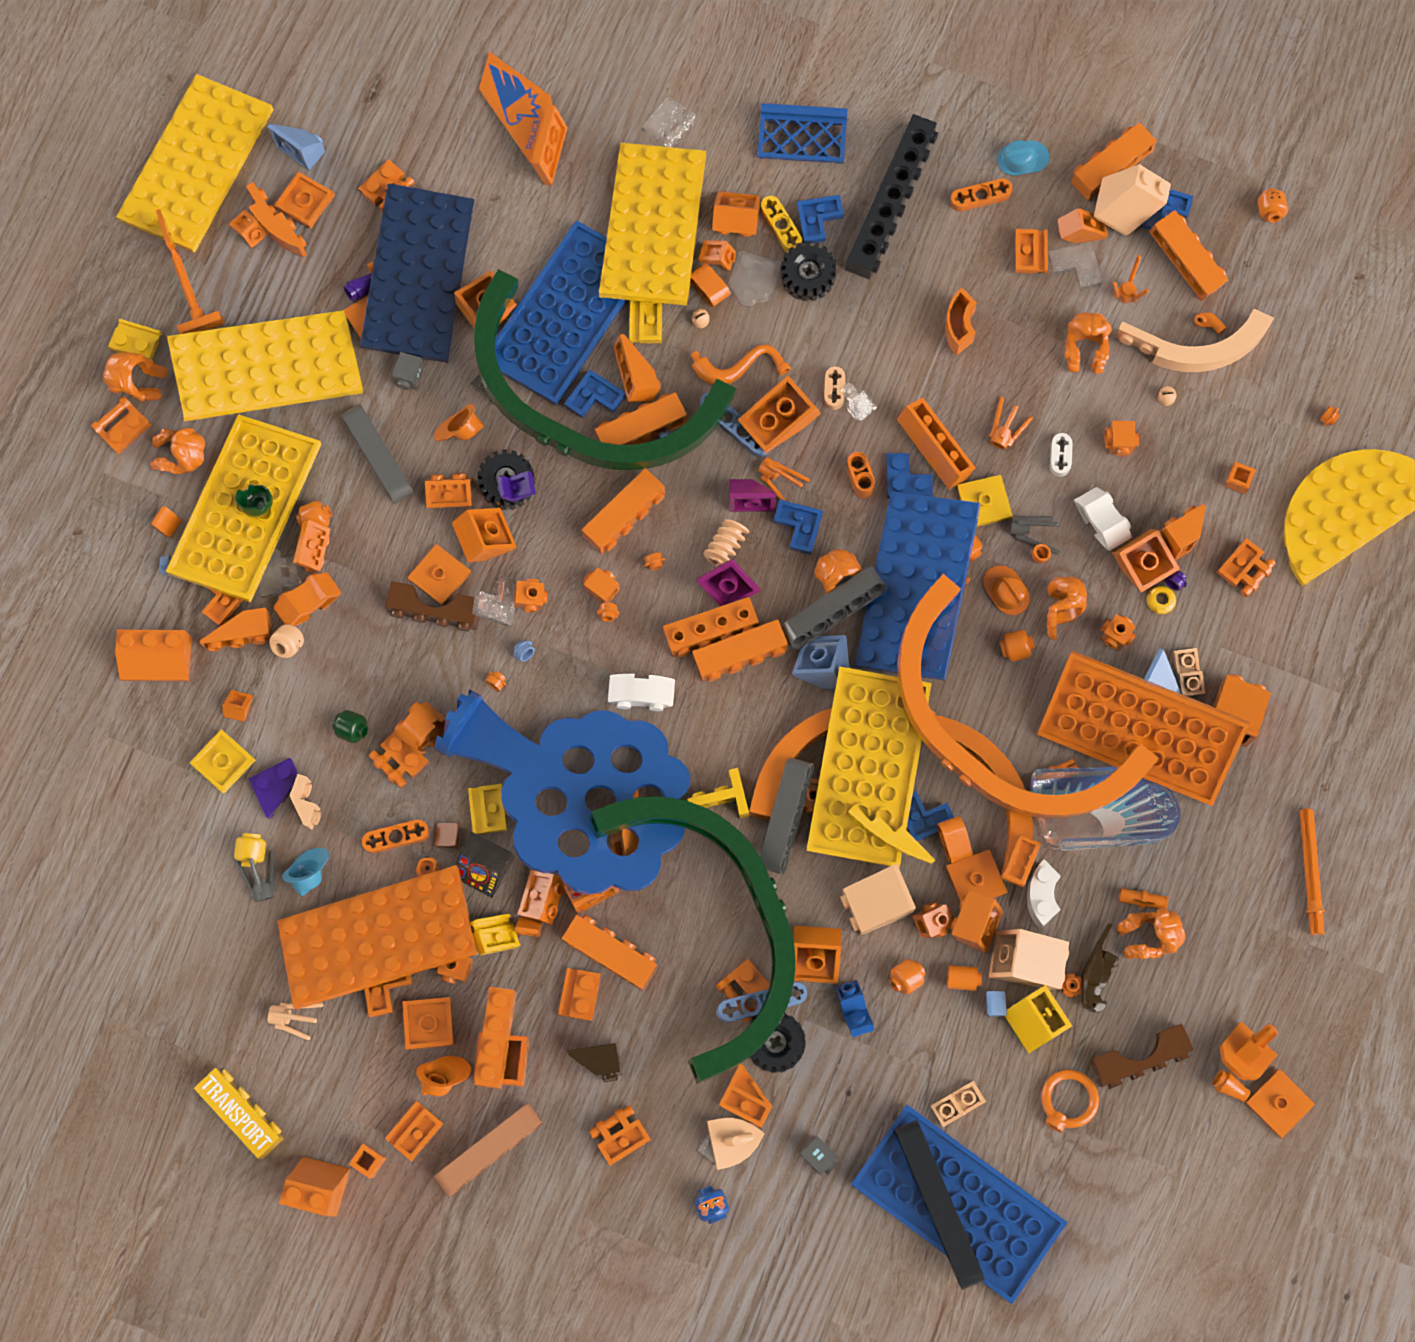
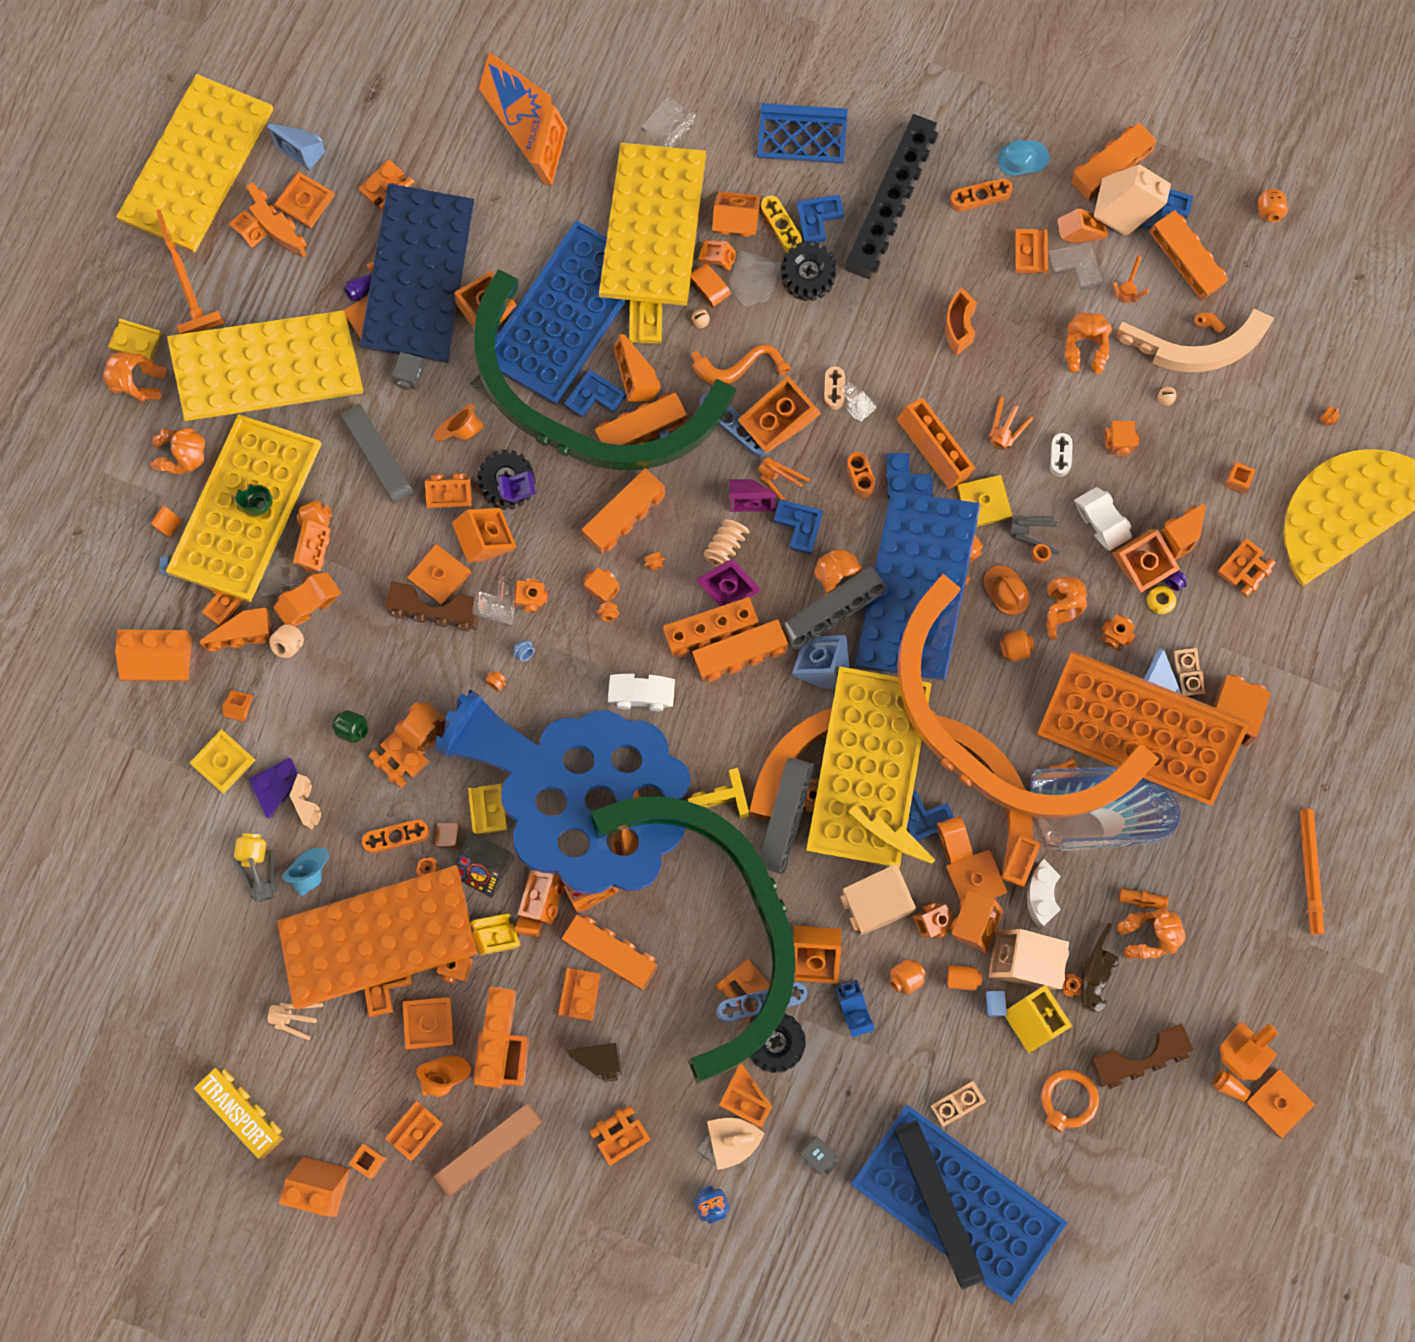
orange plate [90,396,151,455] -> none

